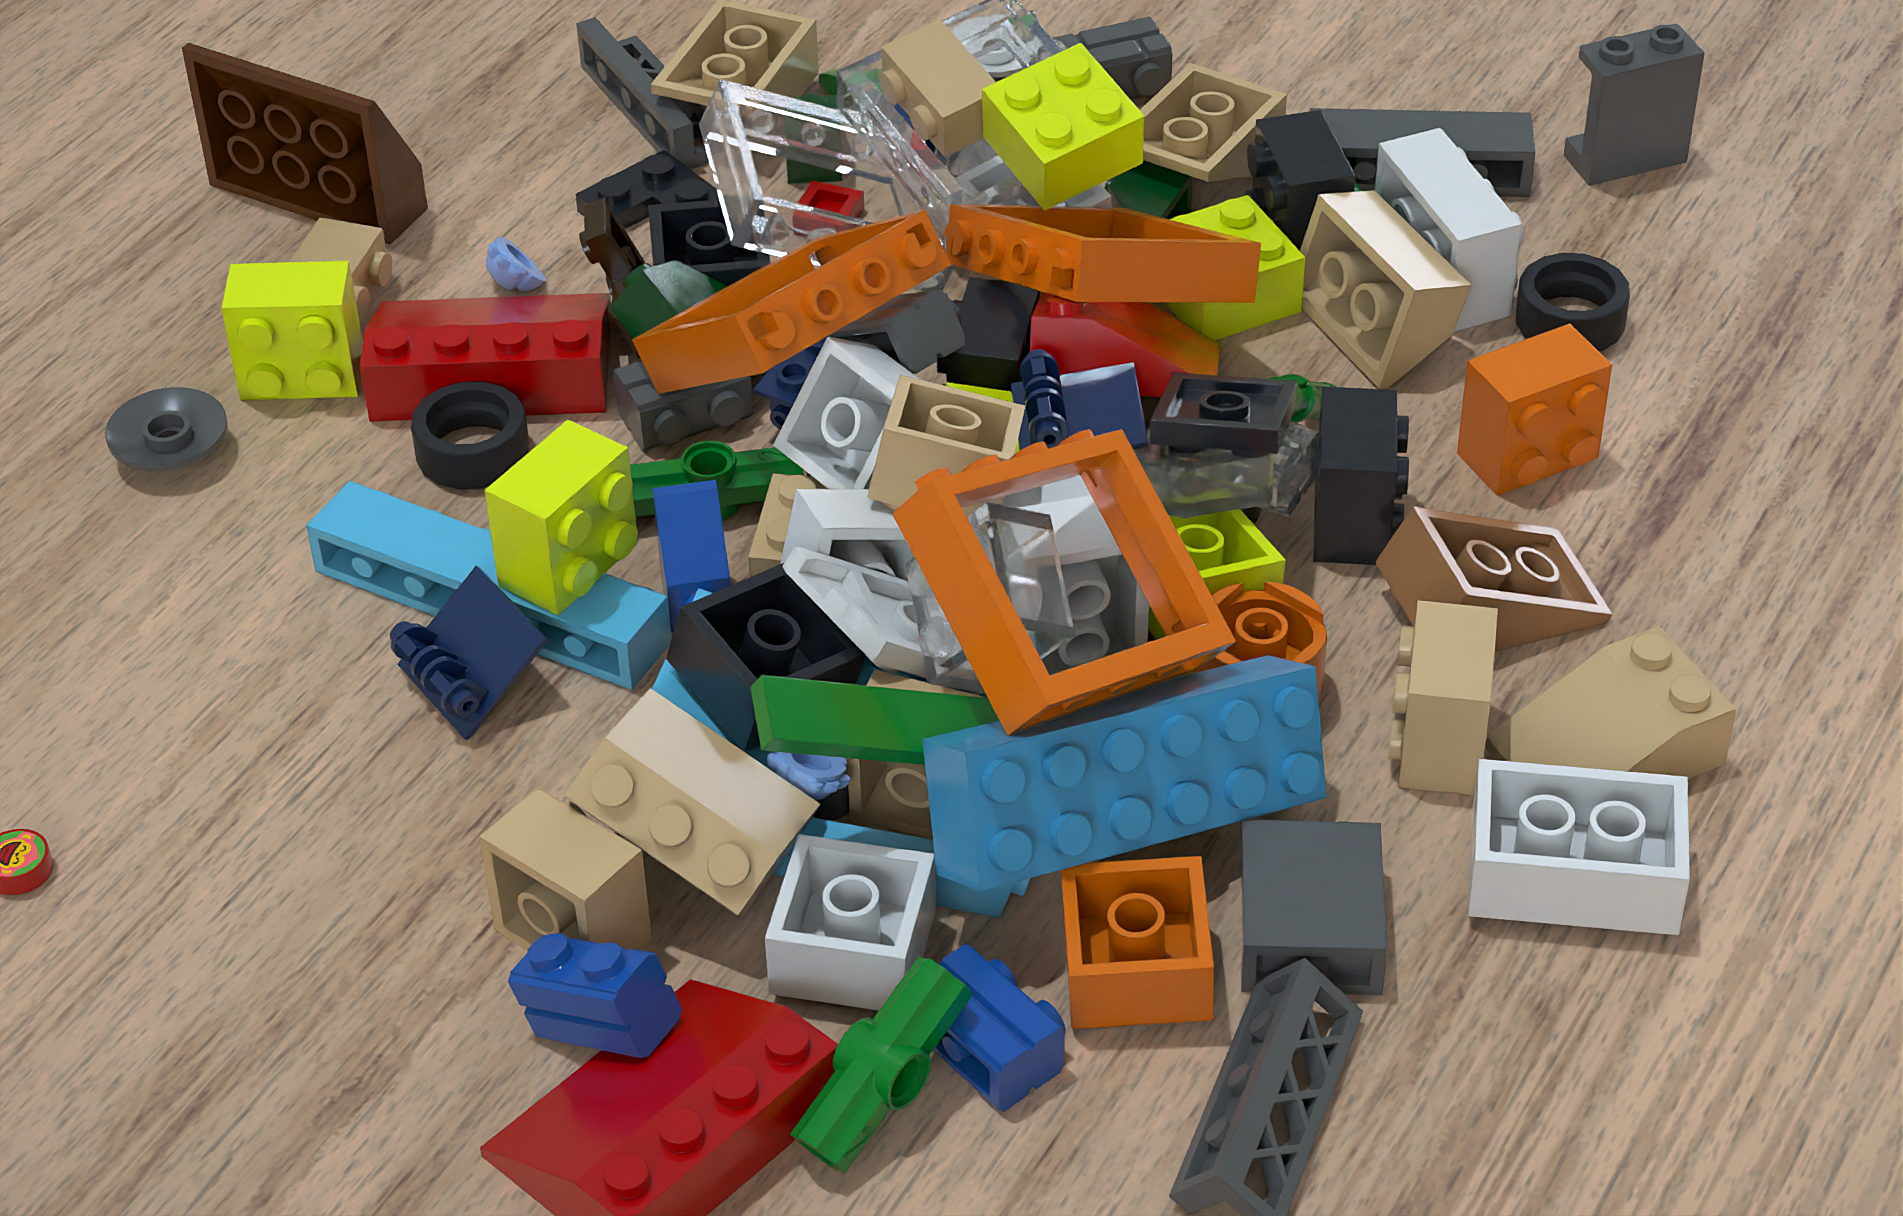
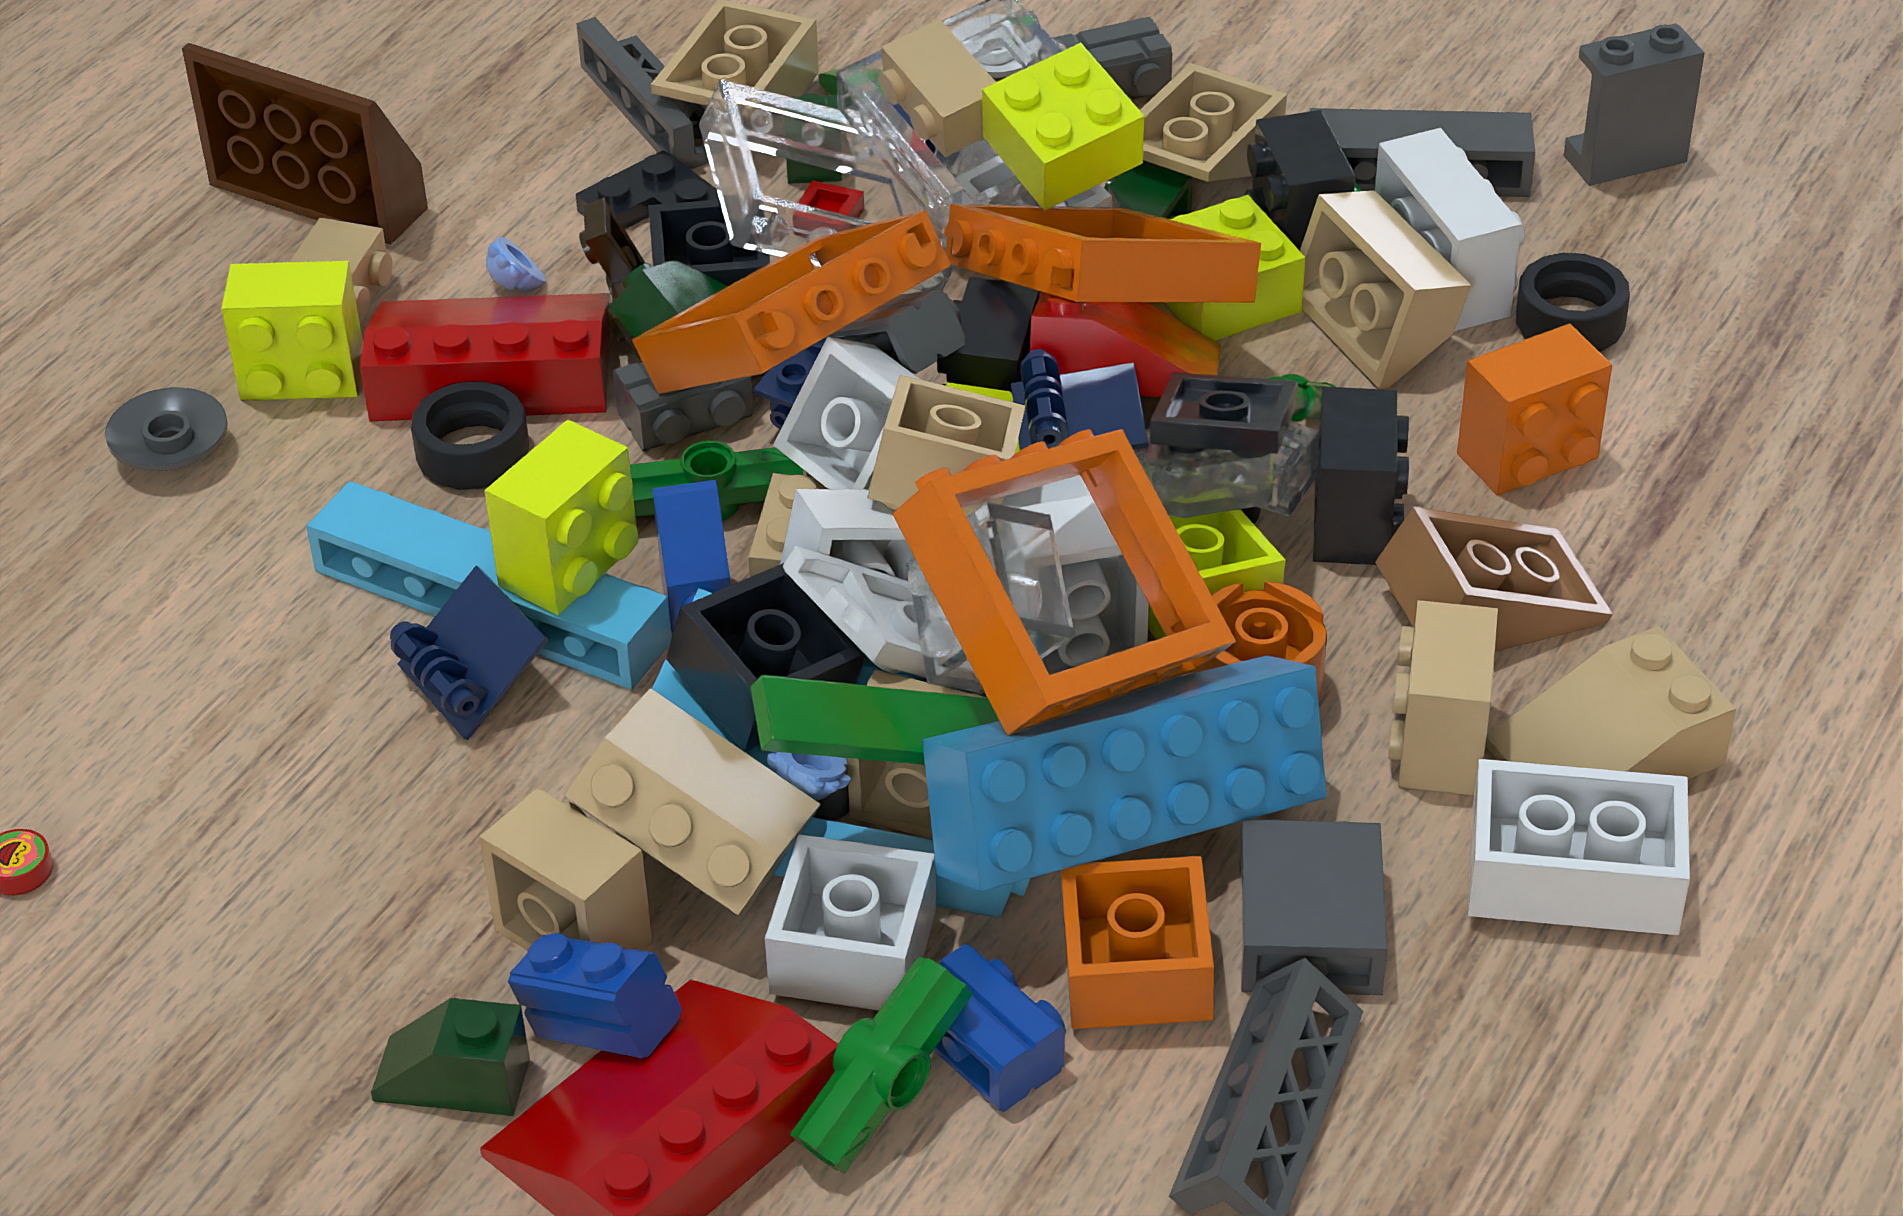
none -> dark green slope [371,998,530,1116]

